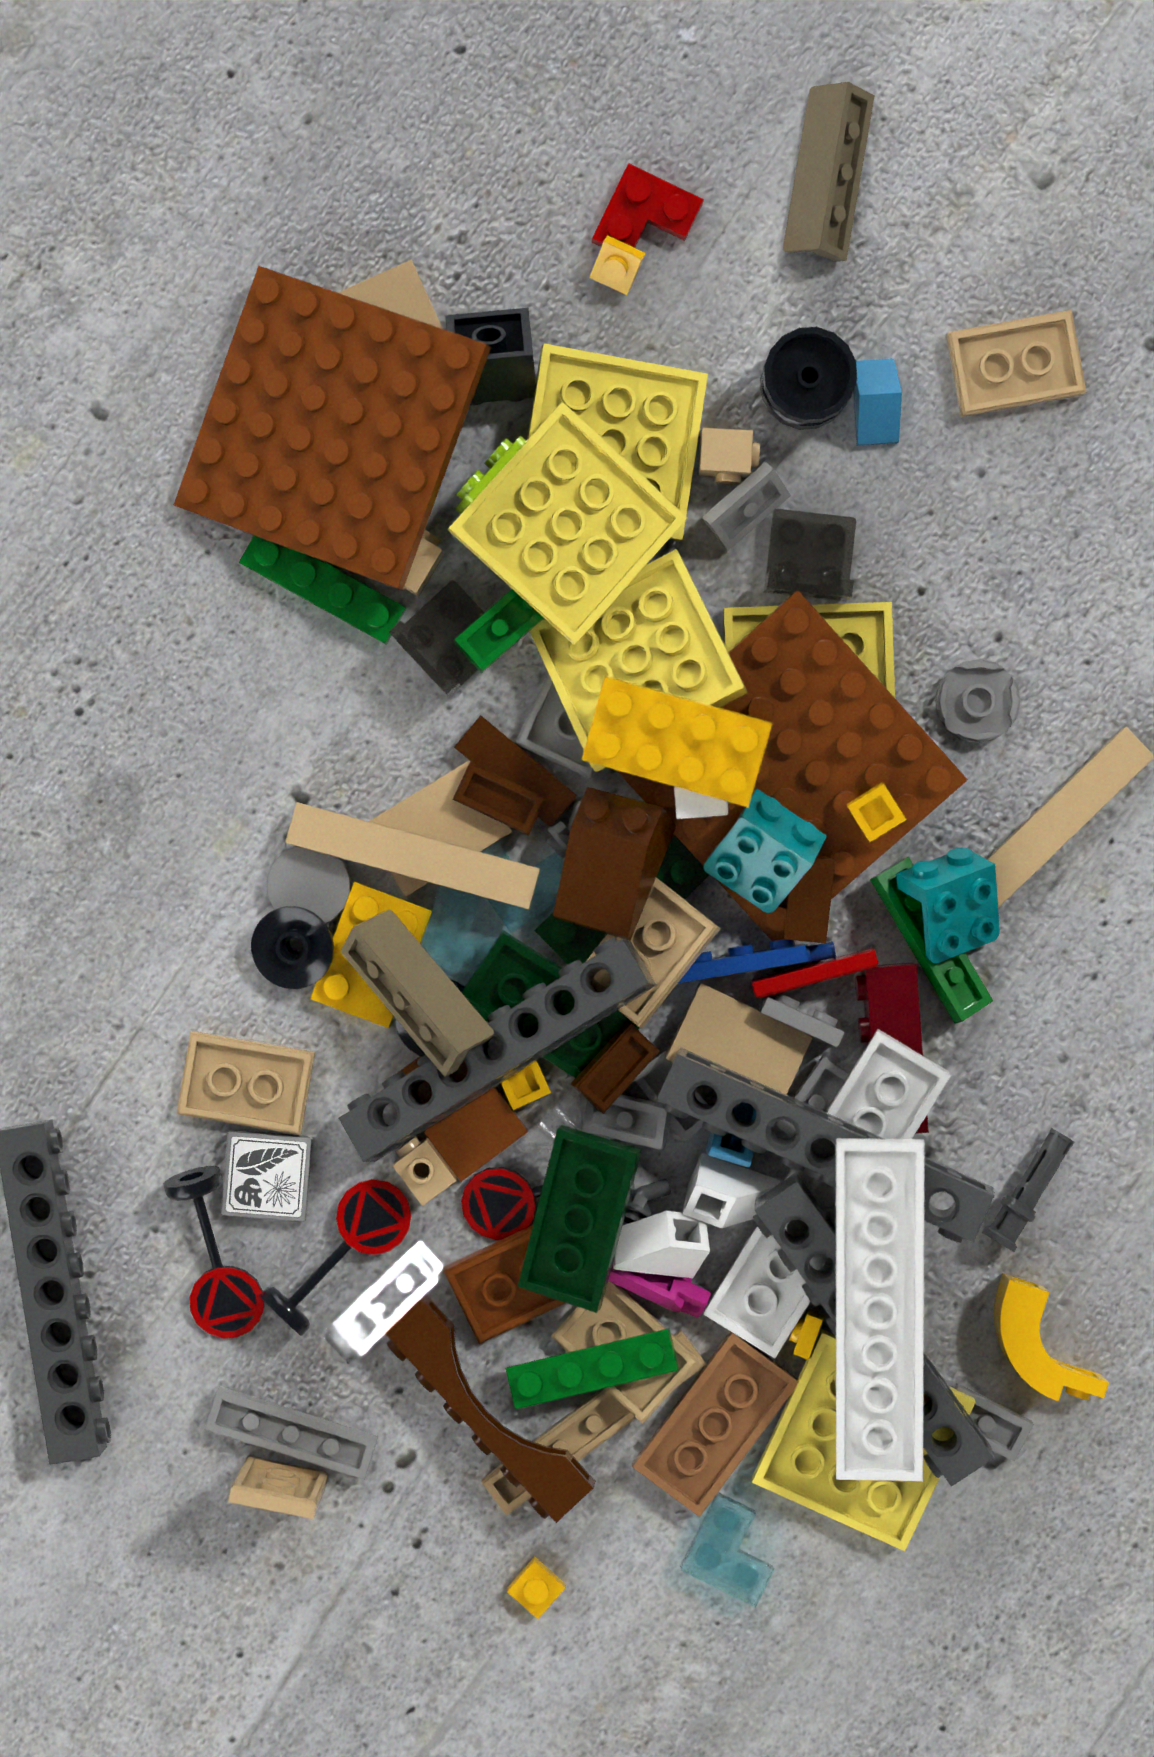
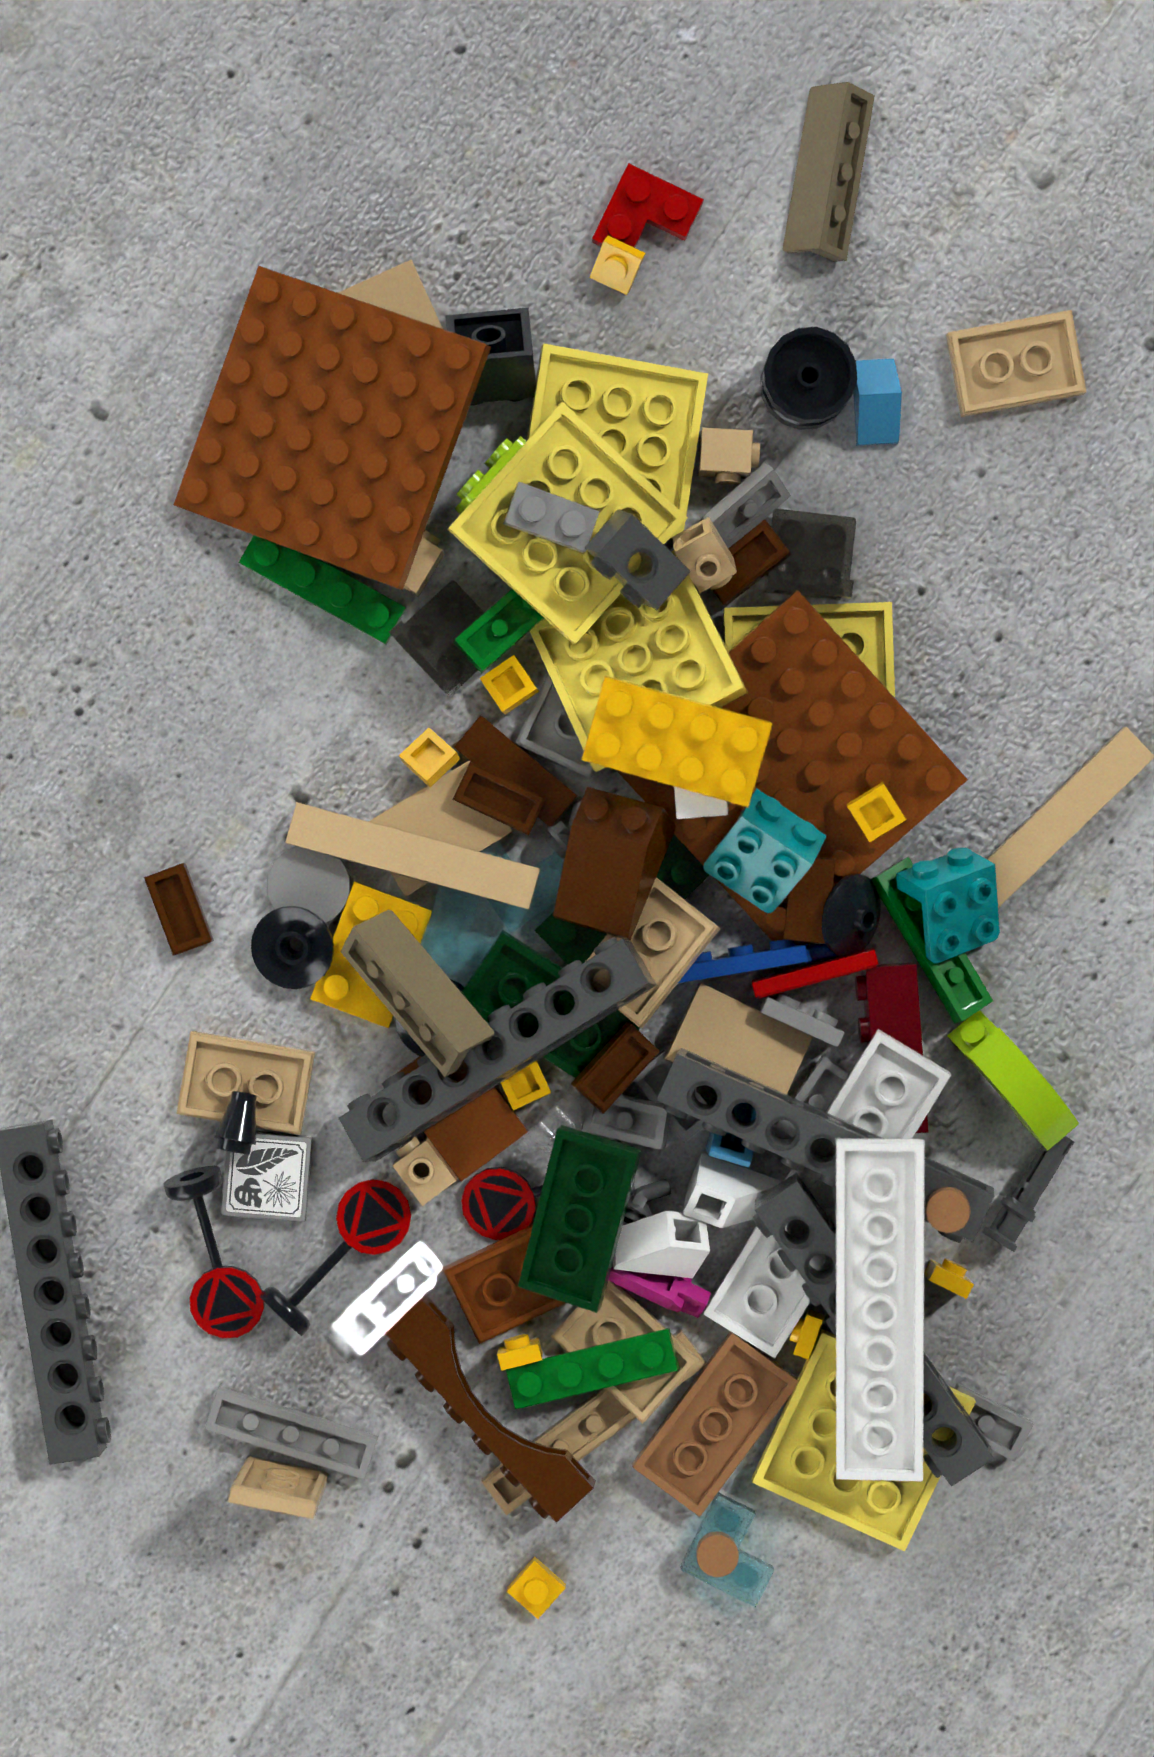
light grey tile [935,659,1021,743] -> none
yellow arch [993,1273,1109,1402] -> none
none -> reddish brown tile [144,863,214,956]
none -> black cone [214,1091,257,1155]
none -> yellow plate [399,727,460,788]
none -> yellow plate [480,655,539,715]
none -> yellow plate [497,1334,543,1371]
none -> light grey plate [503,482,600,553]
none -> dark grey brick [584,509,691,610]
none -> tan brick [672,517,737,593]
none -> medium nougat tile [696,1531,739,1577]
none -> reddish brown tile [713,520,792,606]
none -> black dish [822,874,881,957]
none -> yellow plate [924,1258,974,1299]
none -> medium nougat tile [926,1187,970,1233]
none -> lime arch [947,1010,1079,1151]

